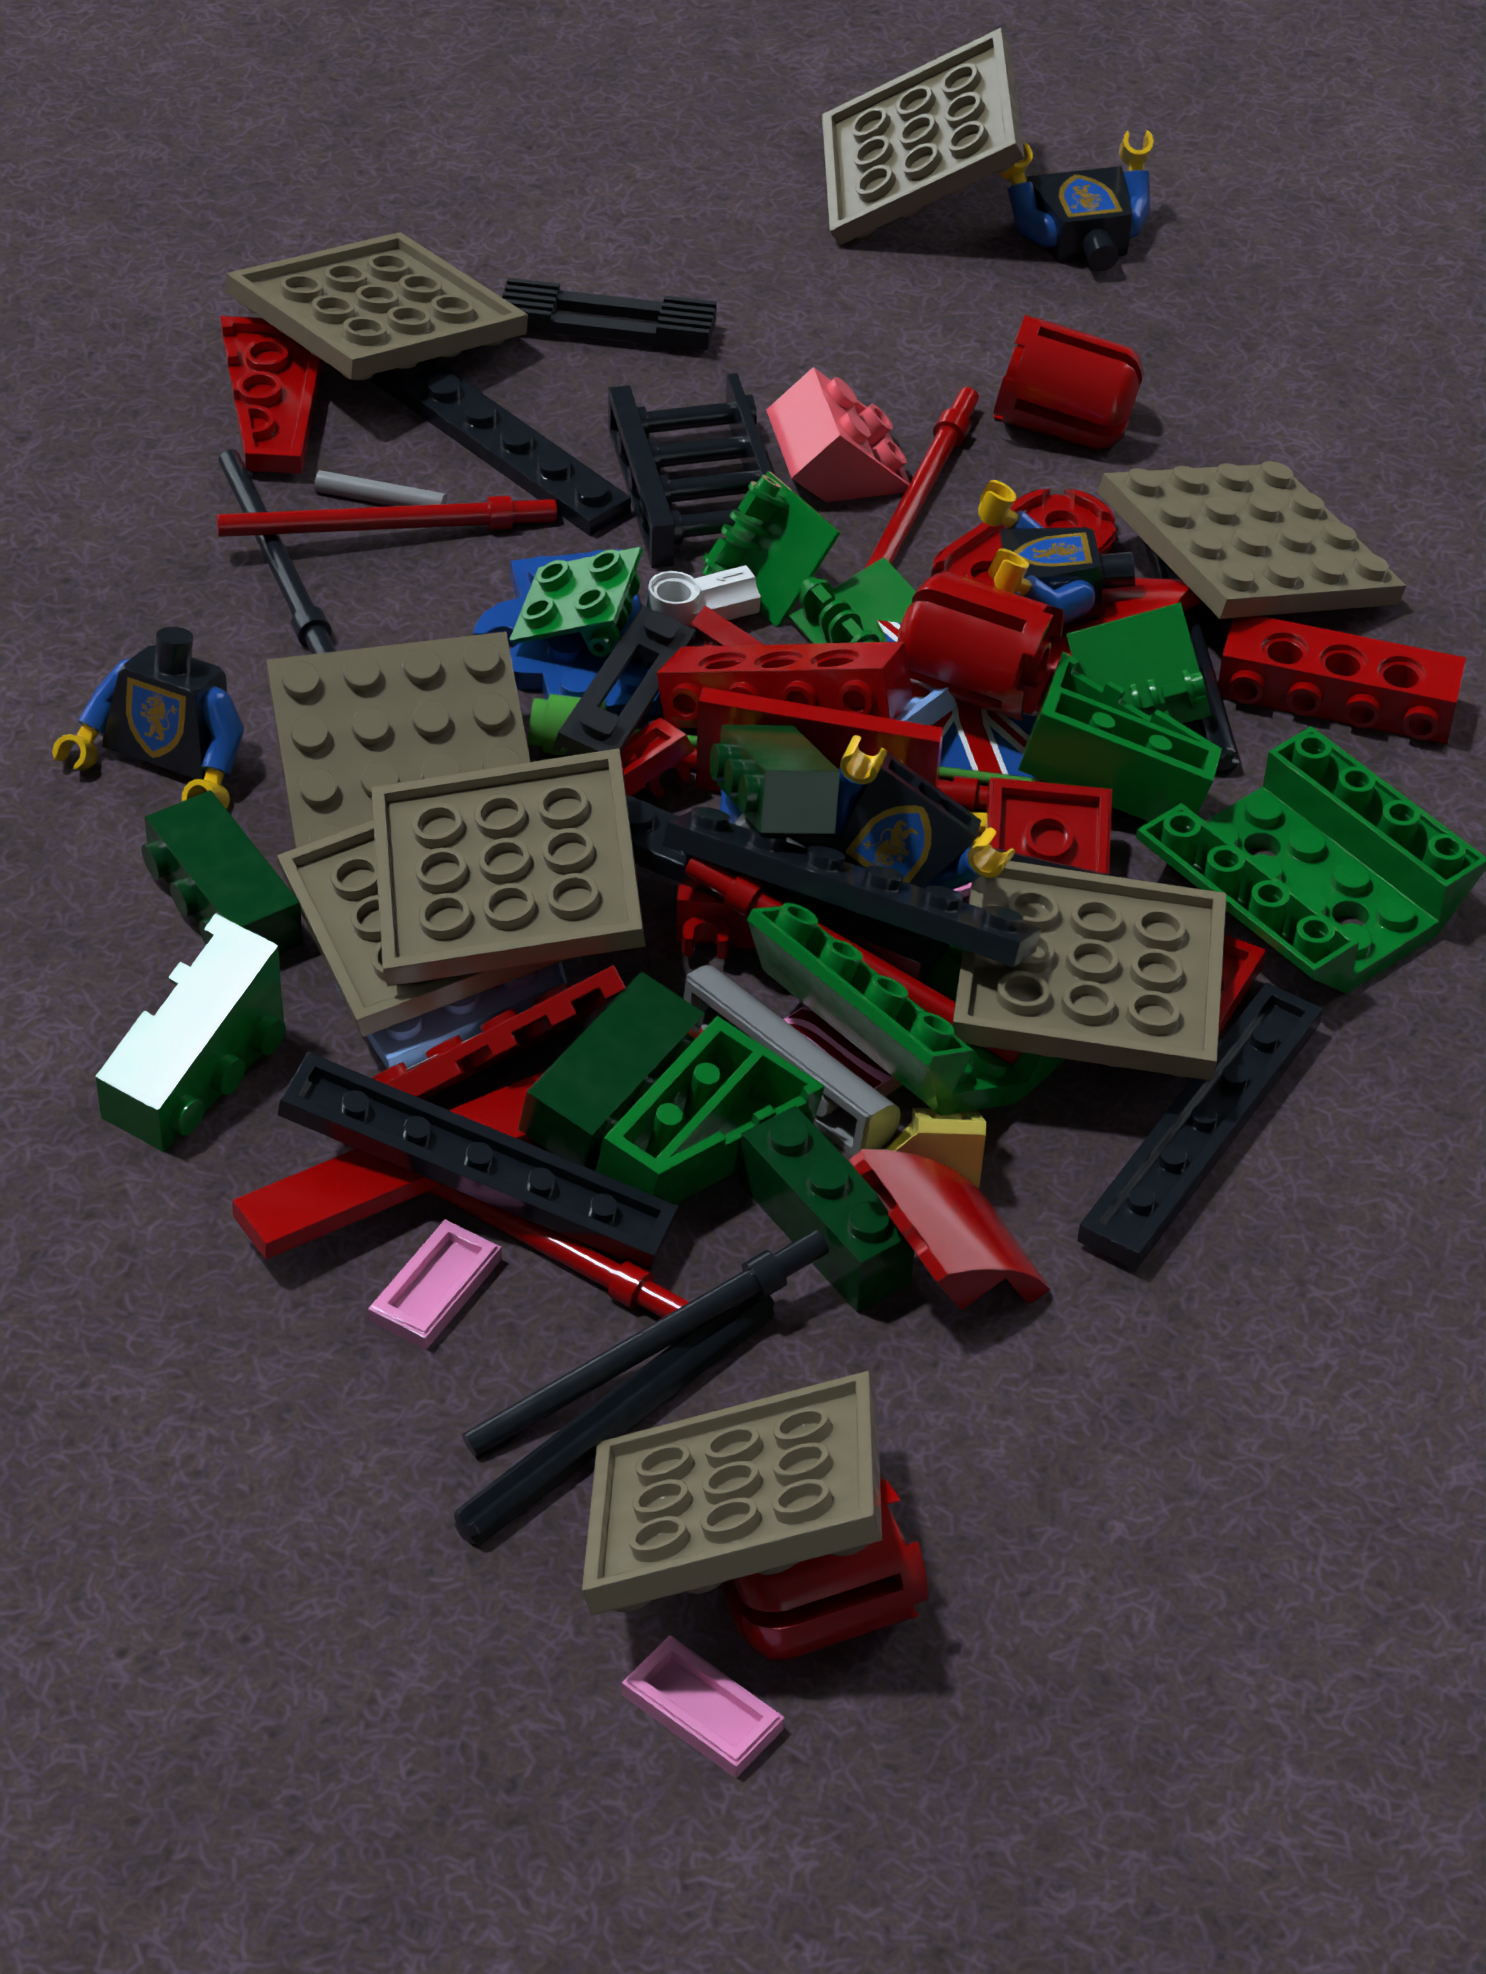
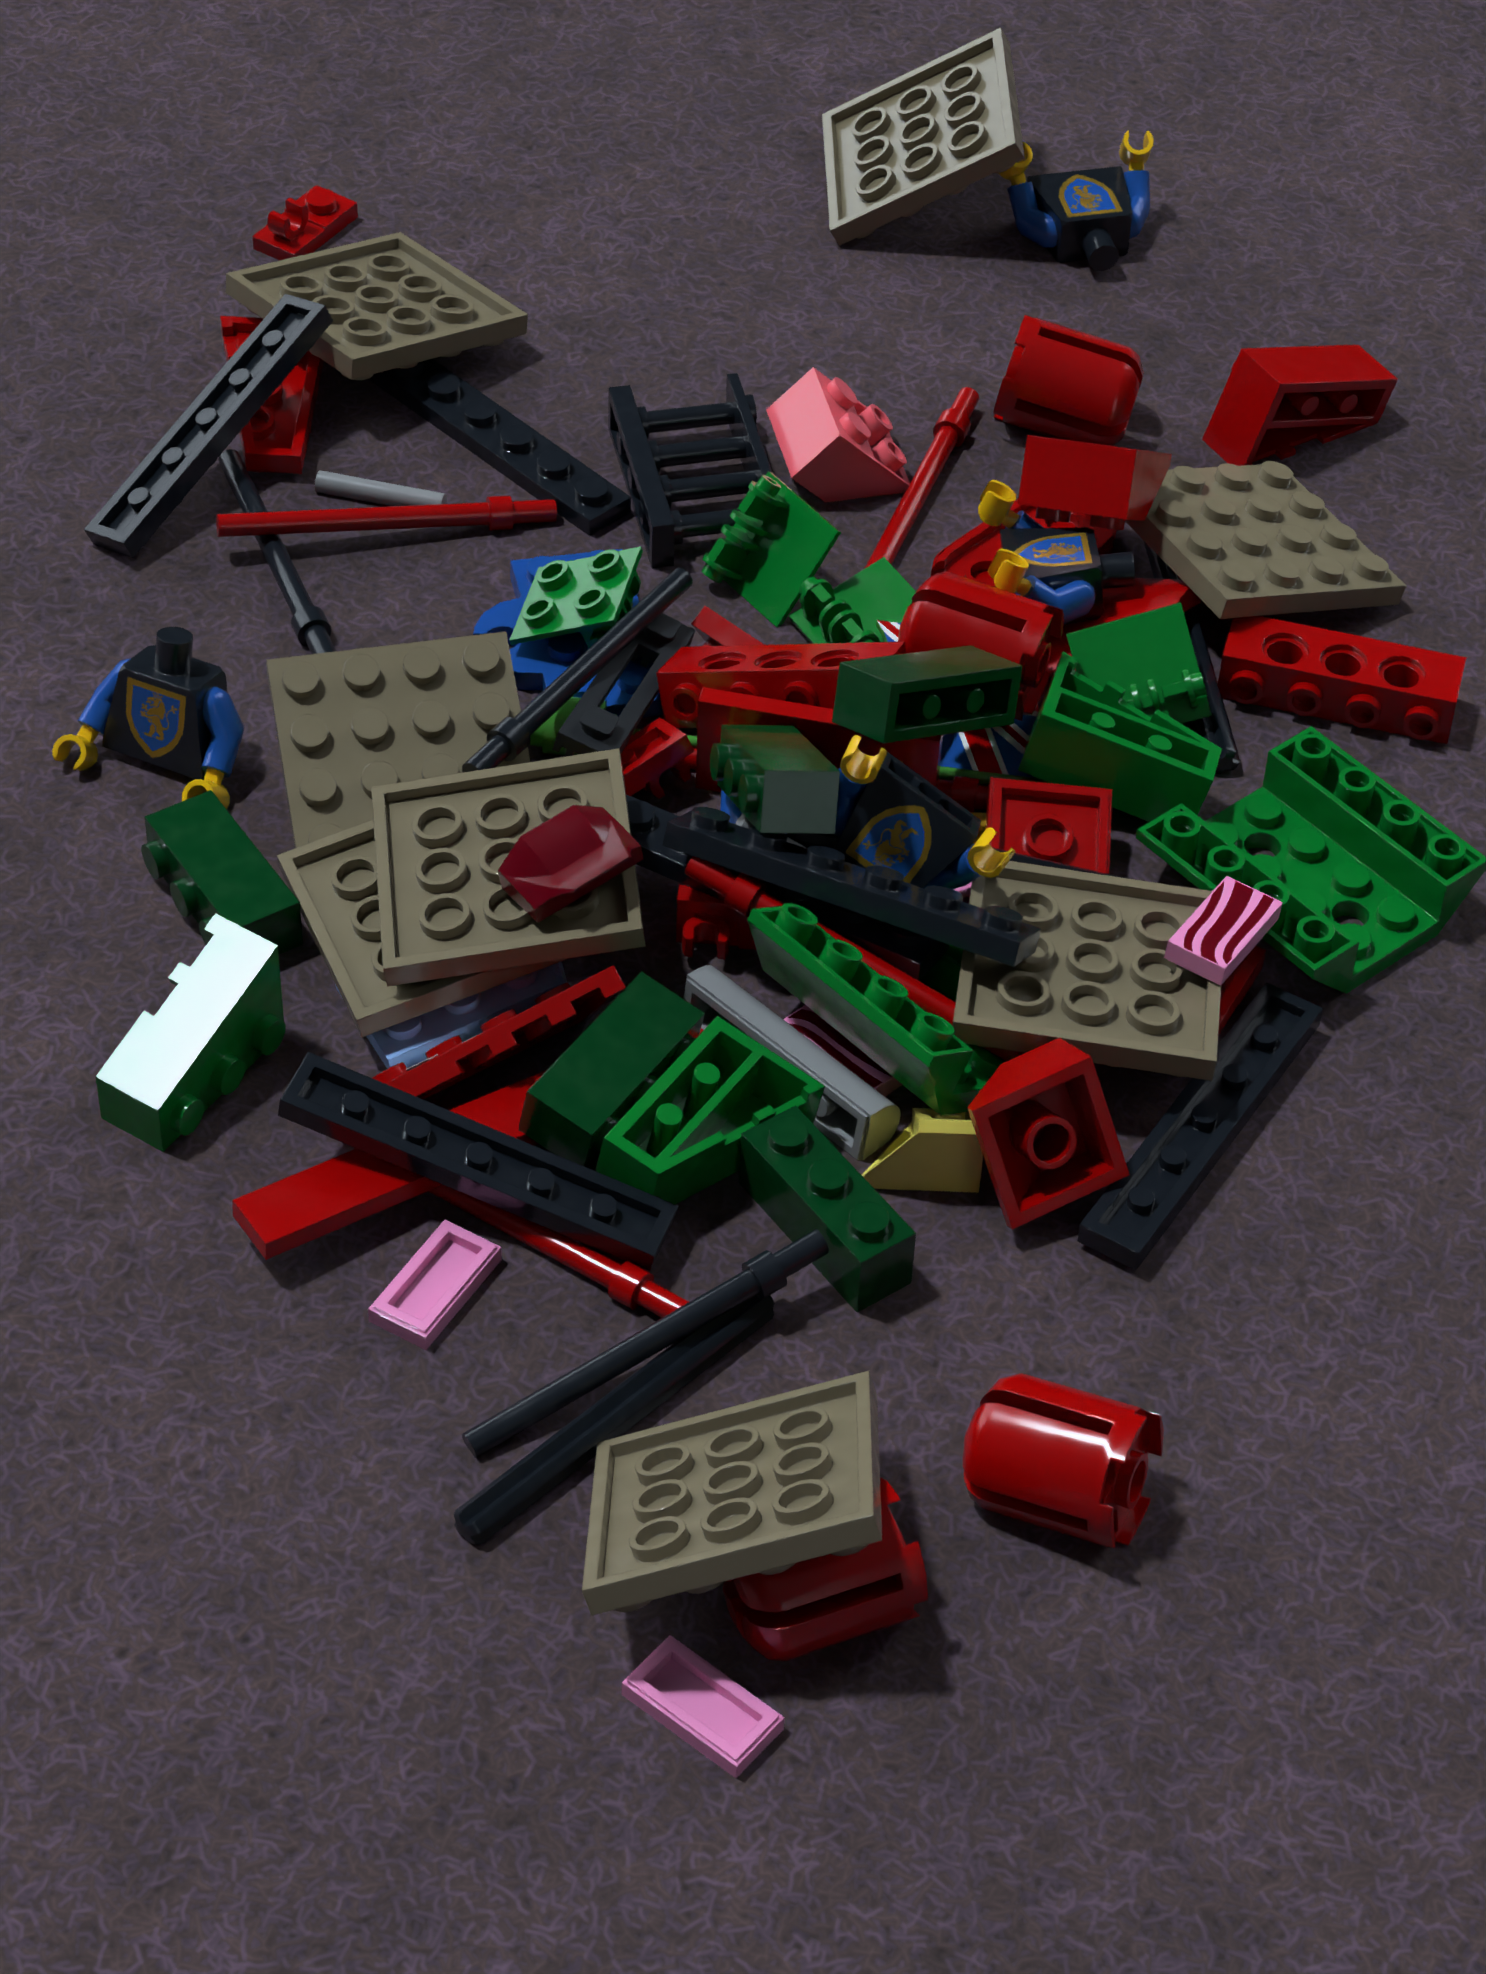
black container [502,278,717,350] -> none
white piece [646,565,761,640] -> none
red slope [849,1149,1051,1310] -> none
none -> black plate [84,294,333,558]
none -> red plate [252,185,358,260]
none -> black bar [462,568,693,773]
none -> dark red slope [498,805,643,923]
none -> dark green brick [832,645,1023,744]
none -> red cylinder [963,1373,1164,1548]
none -> red slope [967,1038,1130,1230]
none -> red slope [1018,435,1172,530]
none -> bright pink tile [1164,876,1283,986]
none -> red wedge [1202,344,1398,466]

